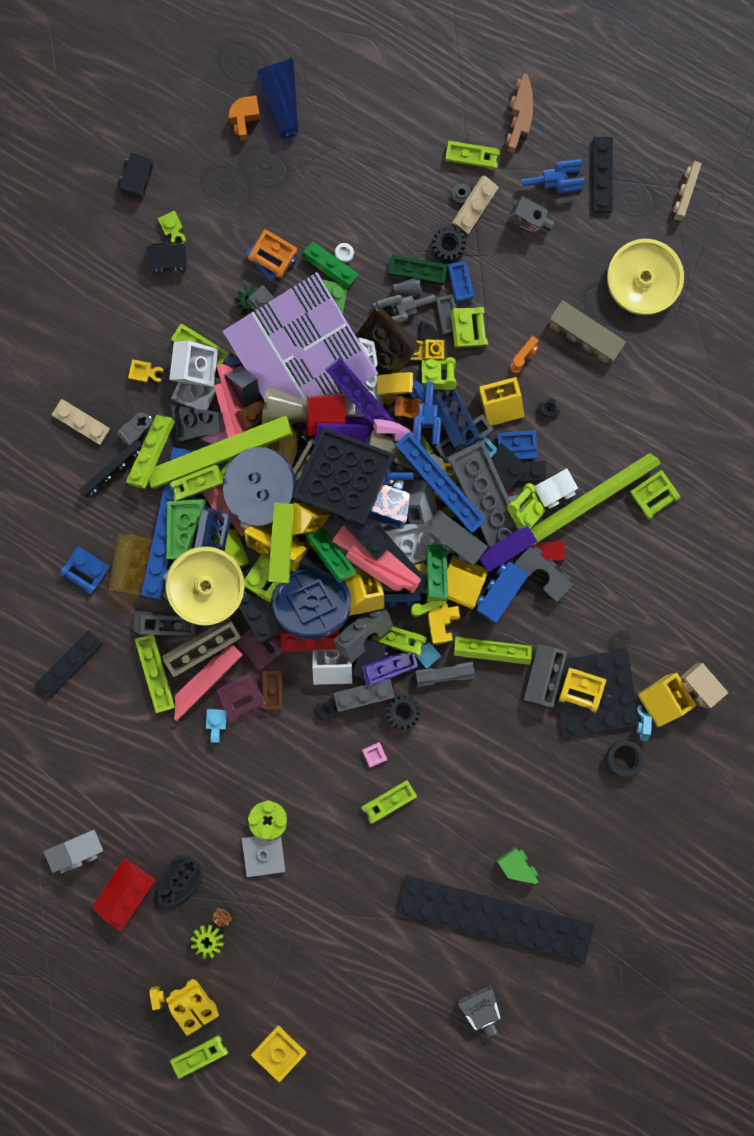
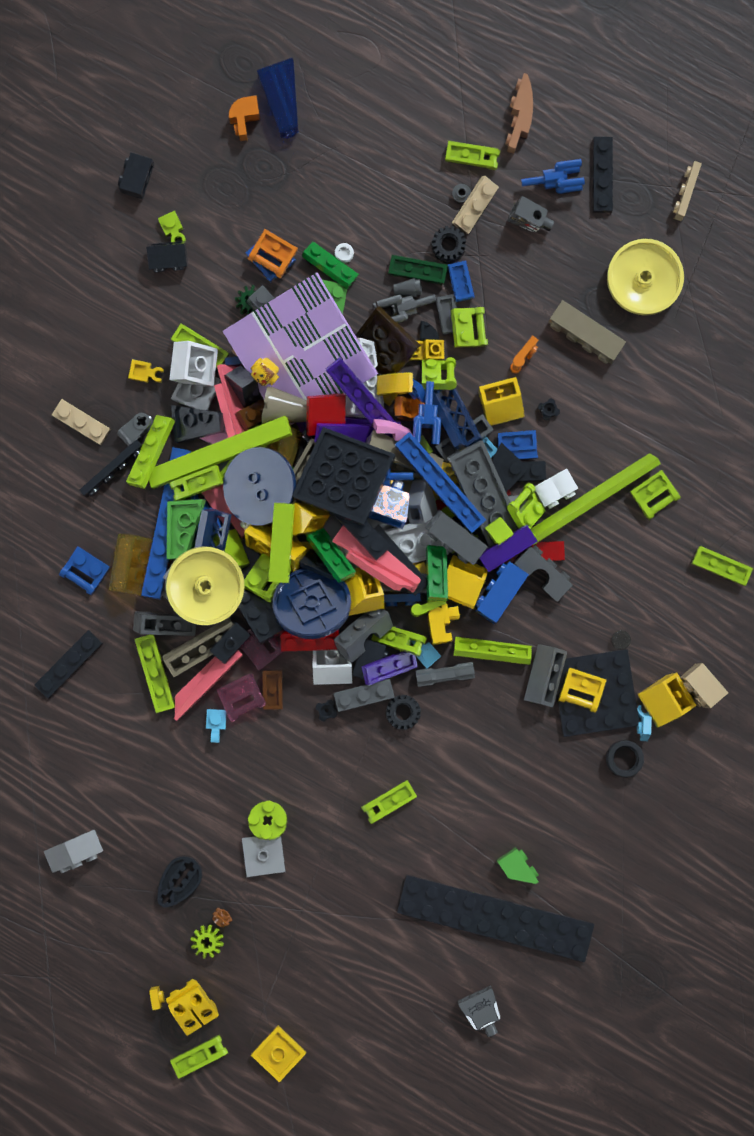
red slope [92,858,157,931] -> none
bright pink tile [362,742,387,767] -> none
none -> black plate [210,621,250,664]
none -> yellow head [250,357,279,386]
none -> lime slope [485,517,514,545]
none -> lime plate [691,546,753,586]

